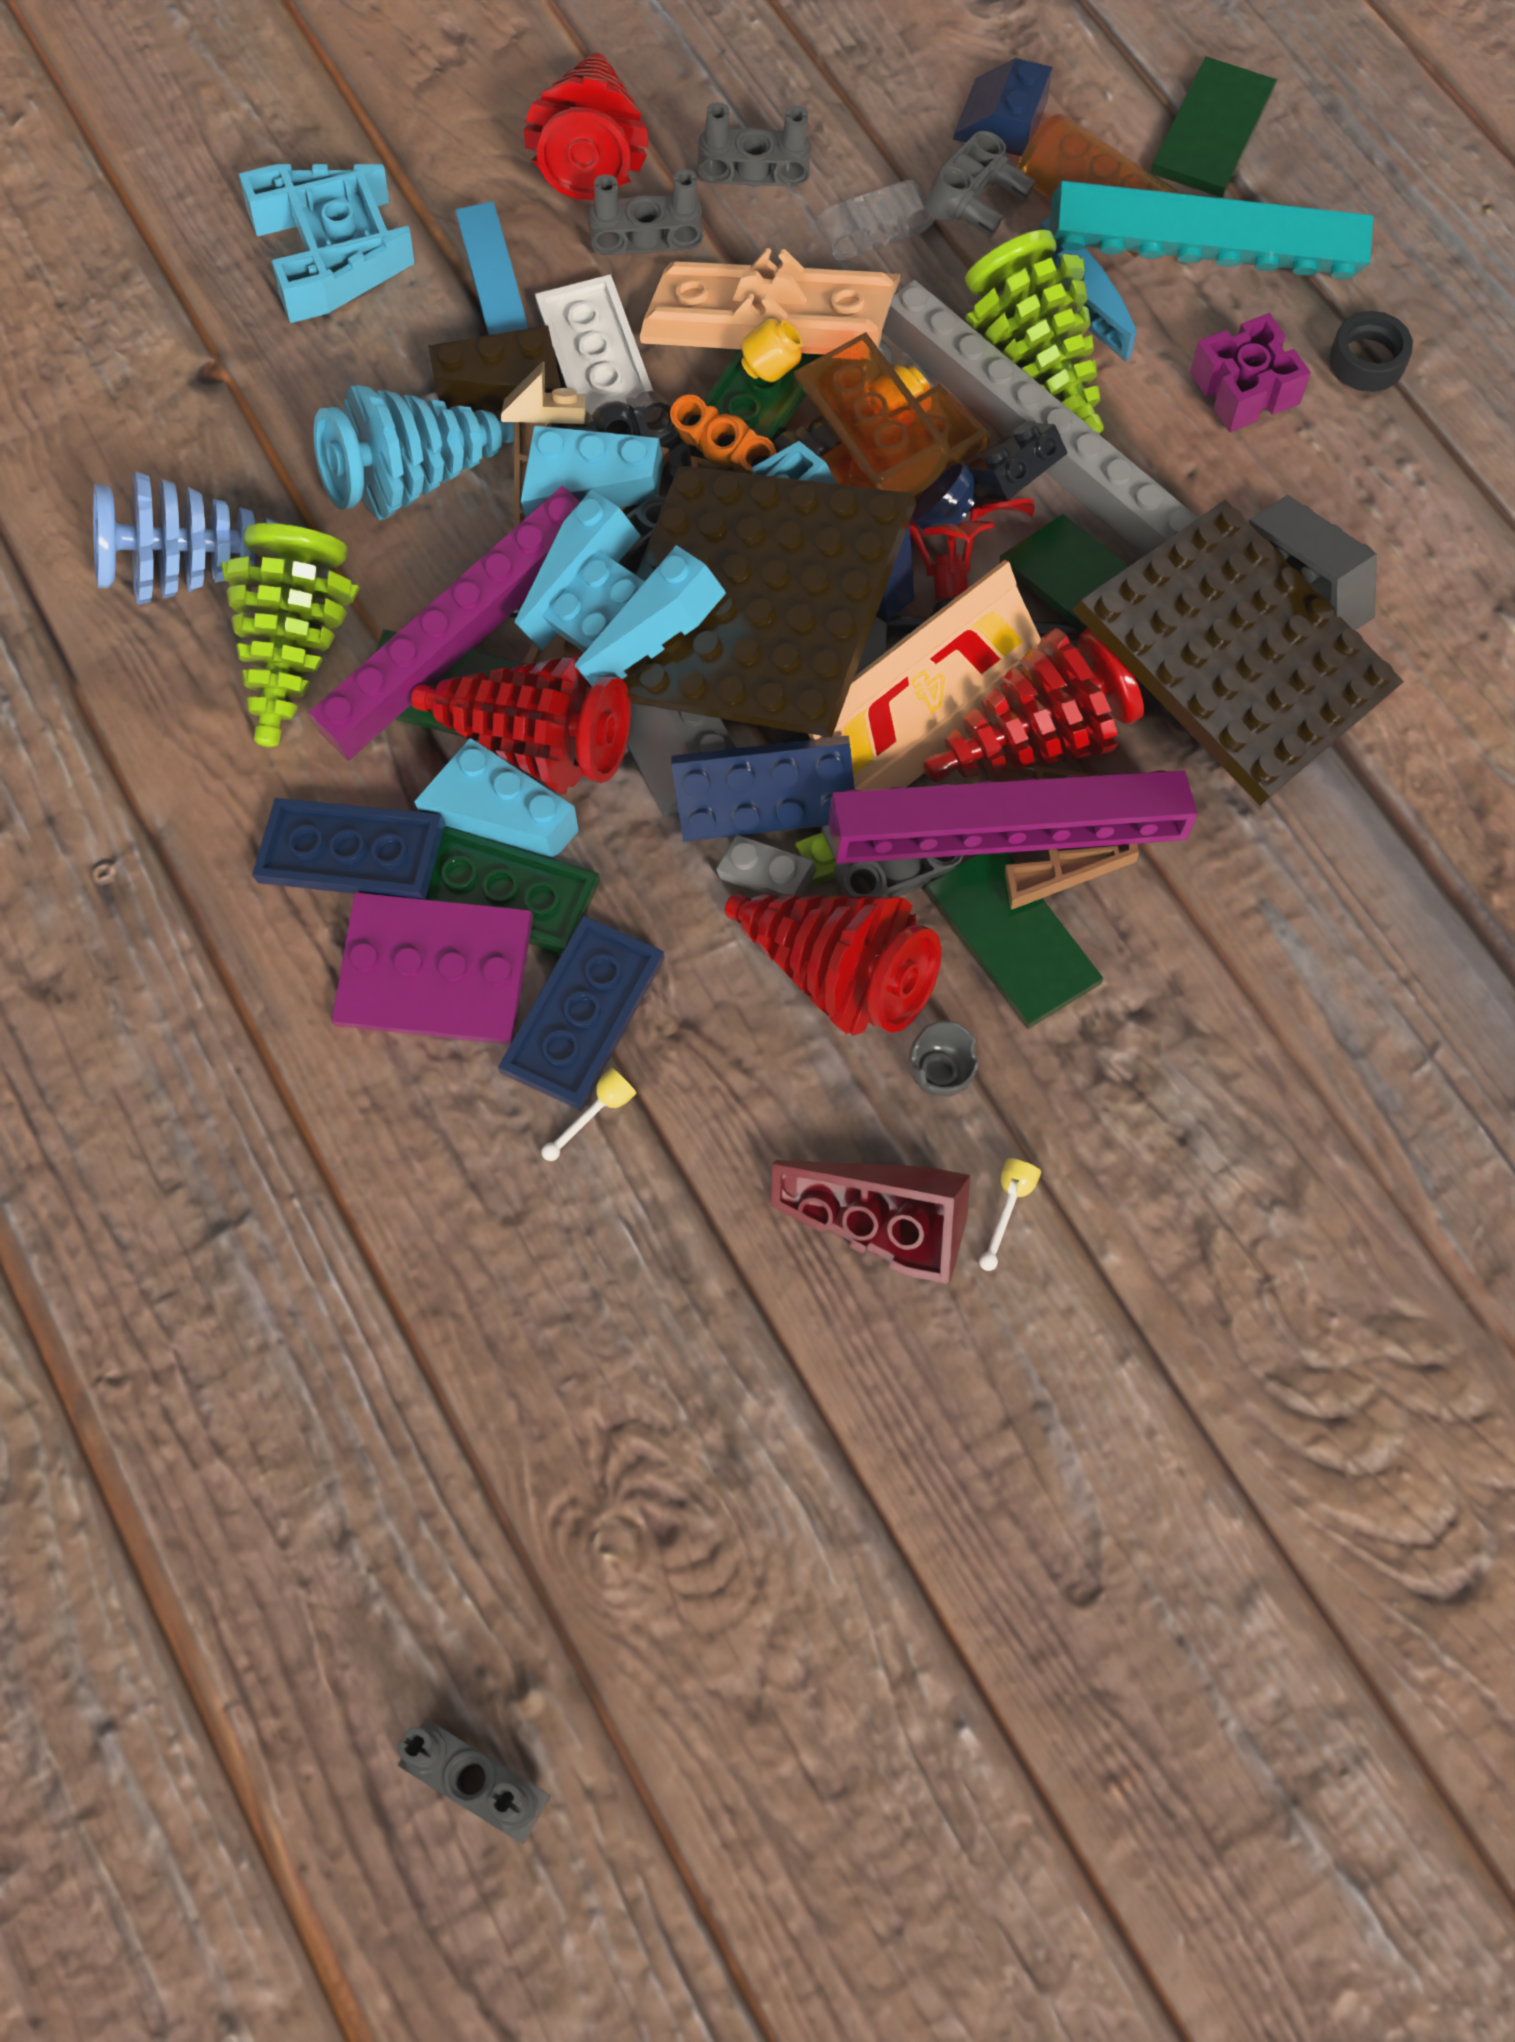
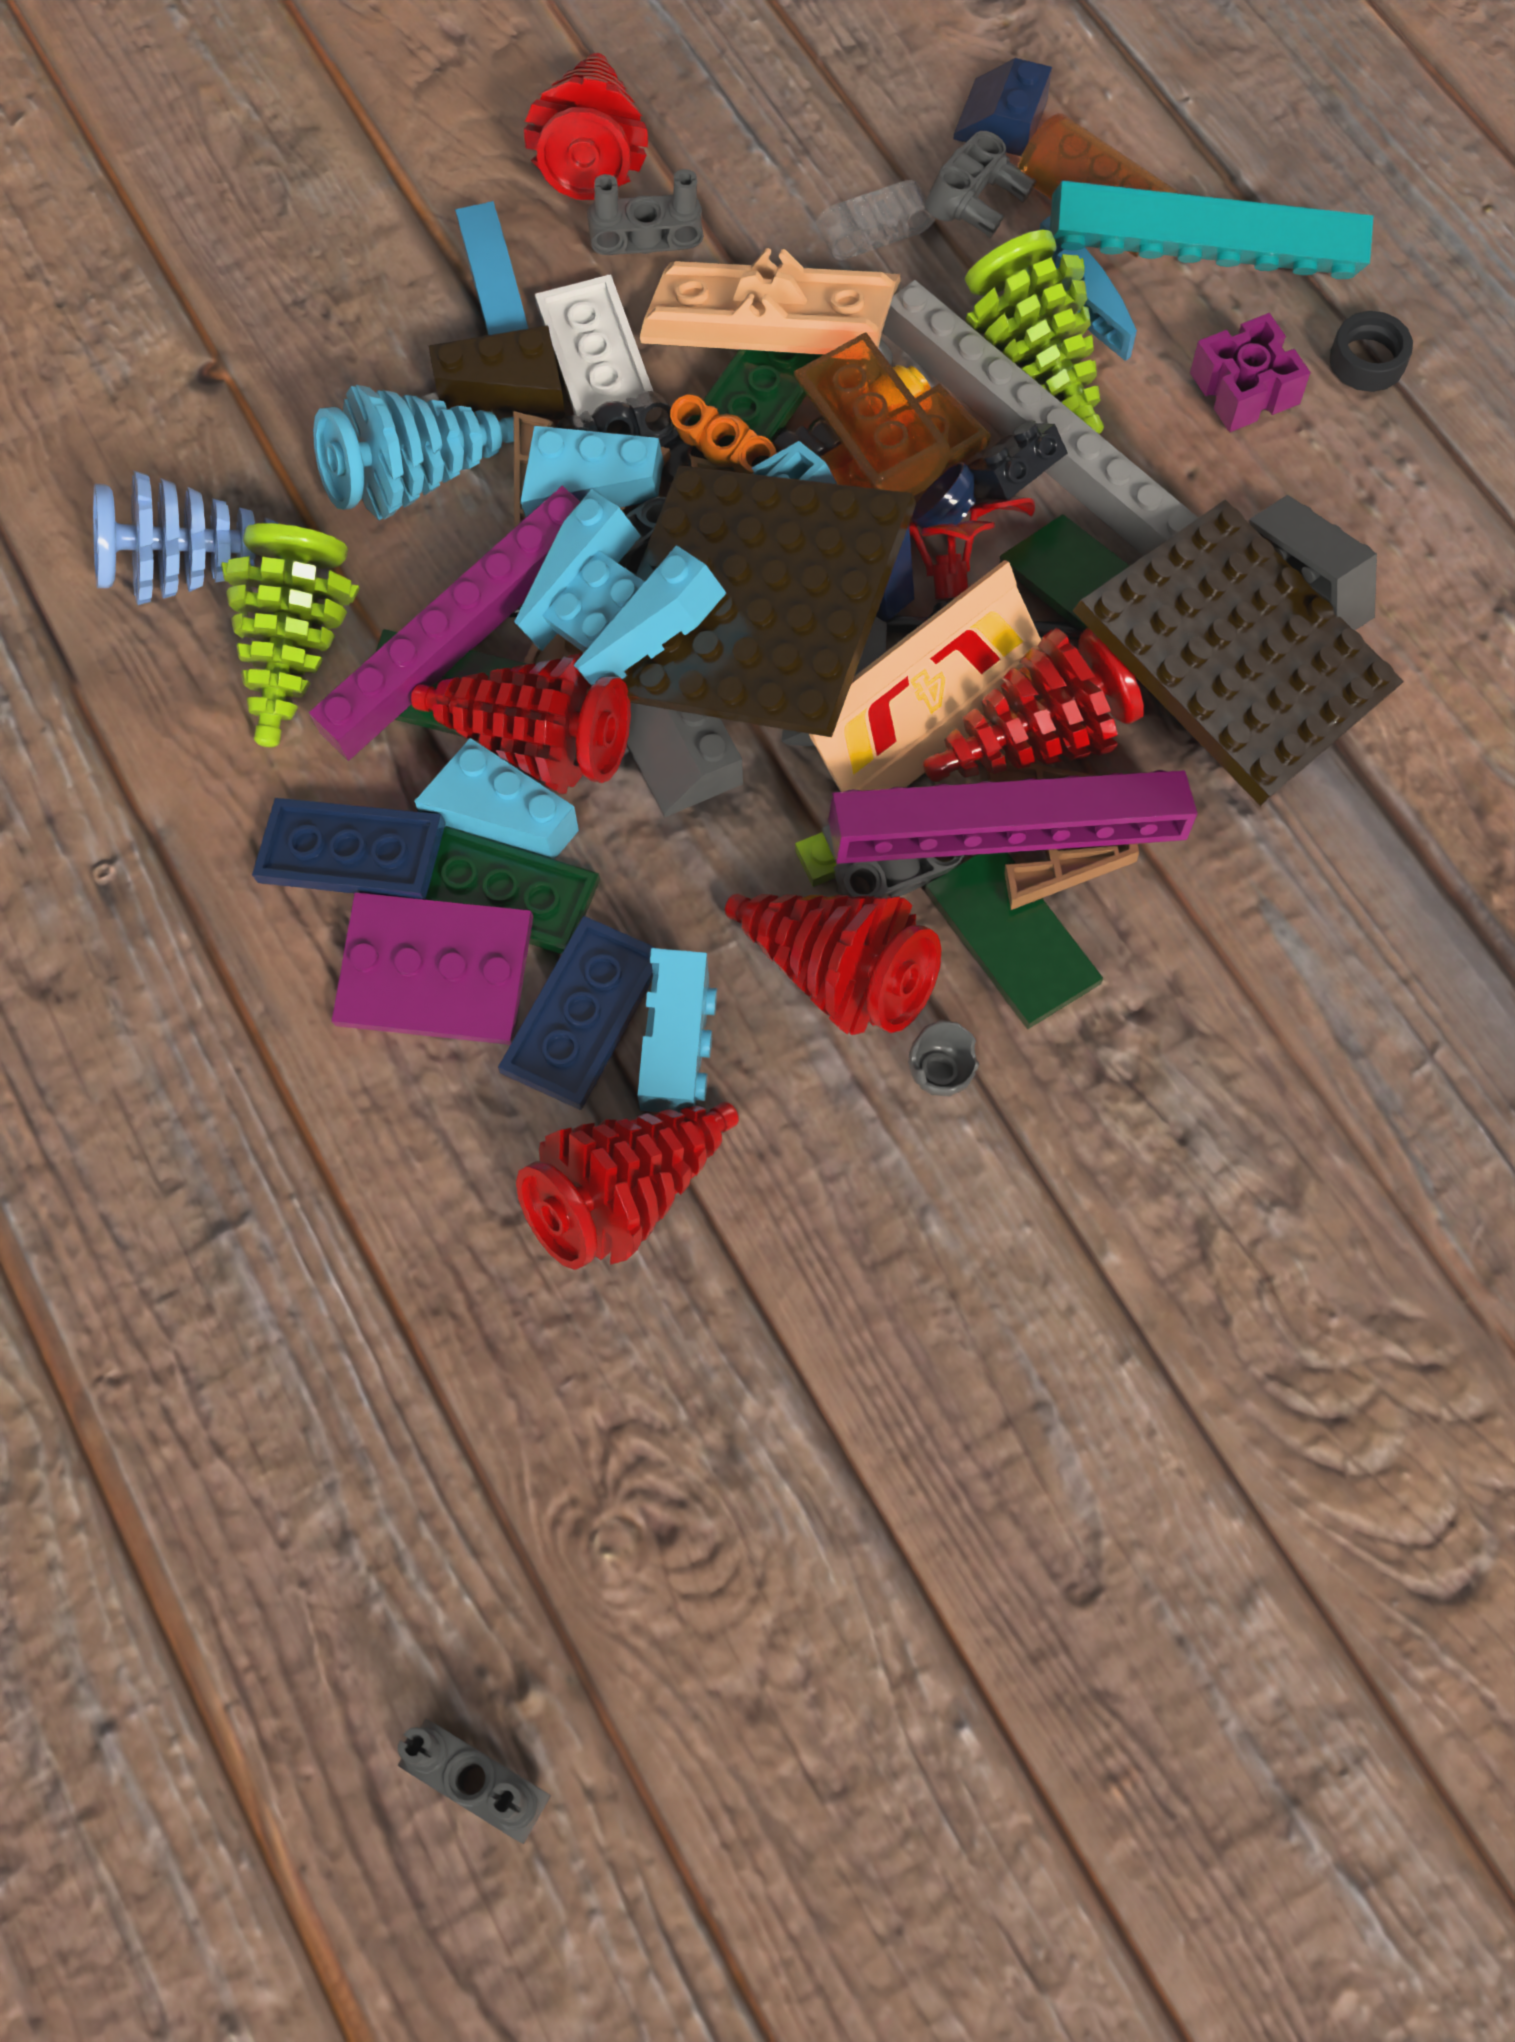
medium azure wedge [239,164,414,323] -> none
tan slope [501,361,586,424] -> none
hinge [541,1067,636,1161] -> none
dark blue plate [671,735,855,842] -> none
dark grey piece [698,102,811,186] -> none
light grey plate [716,835,817,898] -> none
yellow head [741,318,803,382] -> none
dark red wedge [771,1160,970,1284] -> none
hinge [979,1158,1041,1271] -> none
dark green tile [1150,56,1277,198] -> none
none -> red plant [516,1102,739,1270]
none -> medium azure wedge [638,948,717,1113]

